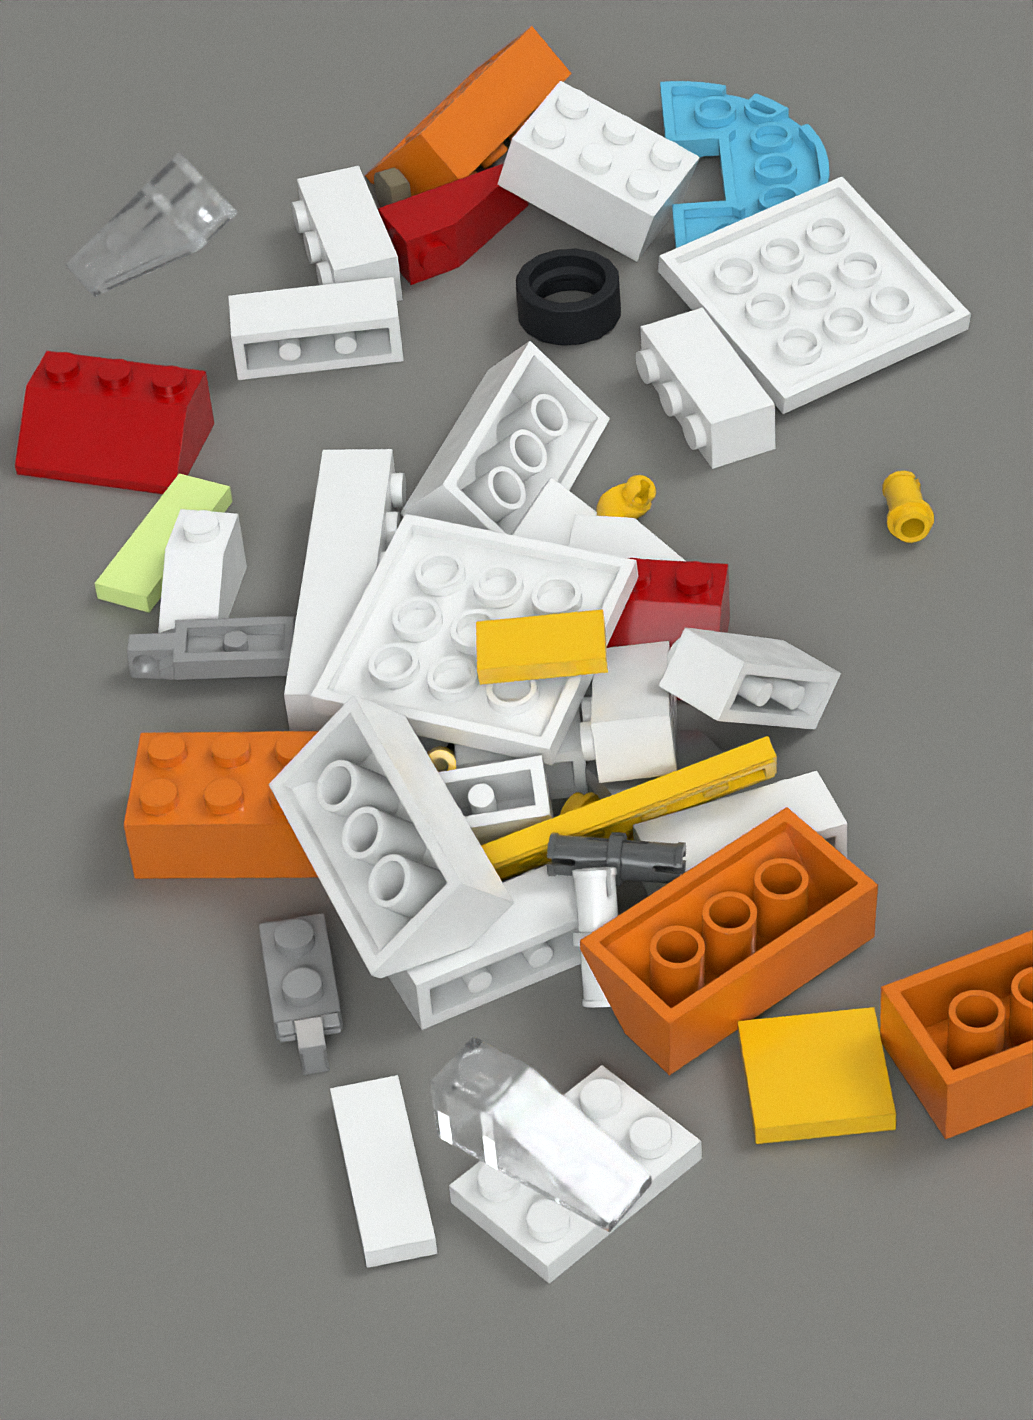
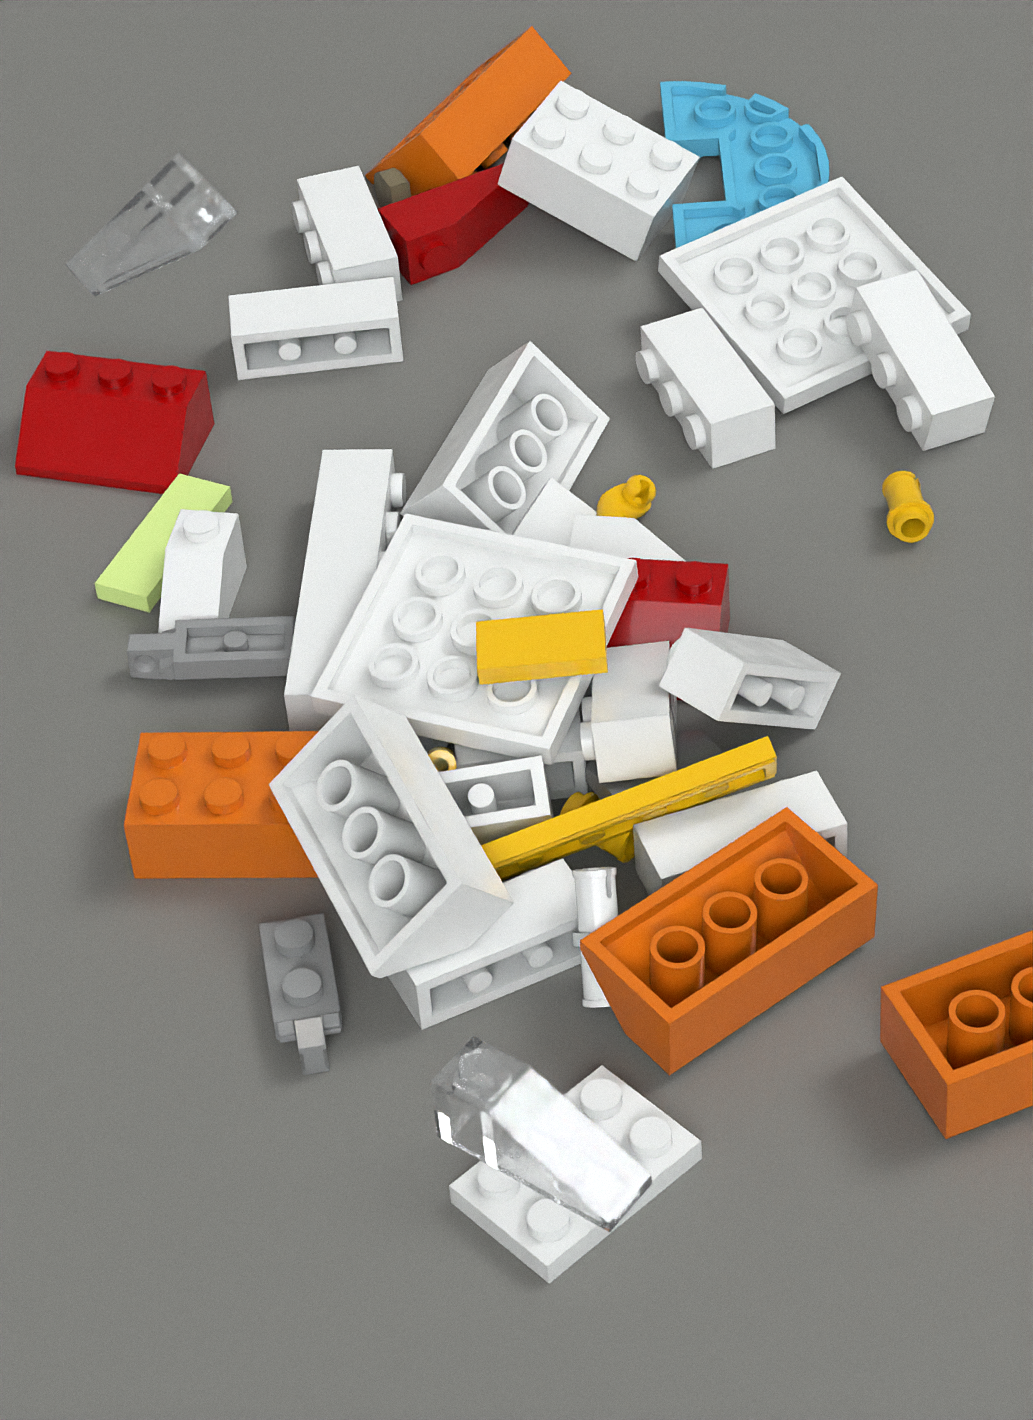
white tile [330,1075,438,1268] -> none
black tyre [516,248,621,346] -> none
dark grey pin [547,832,686,887] -> none
yellow tile [737,1007,896,1144] -> none
none -> white brick [846,270,995,451]

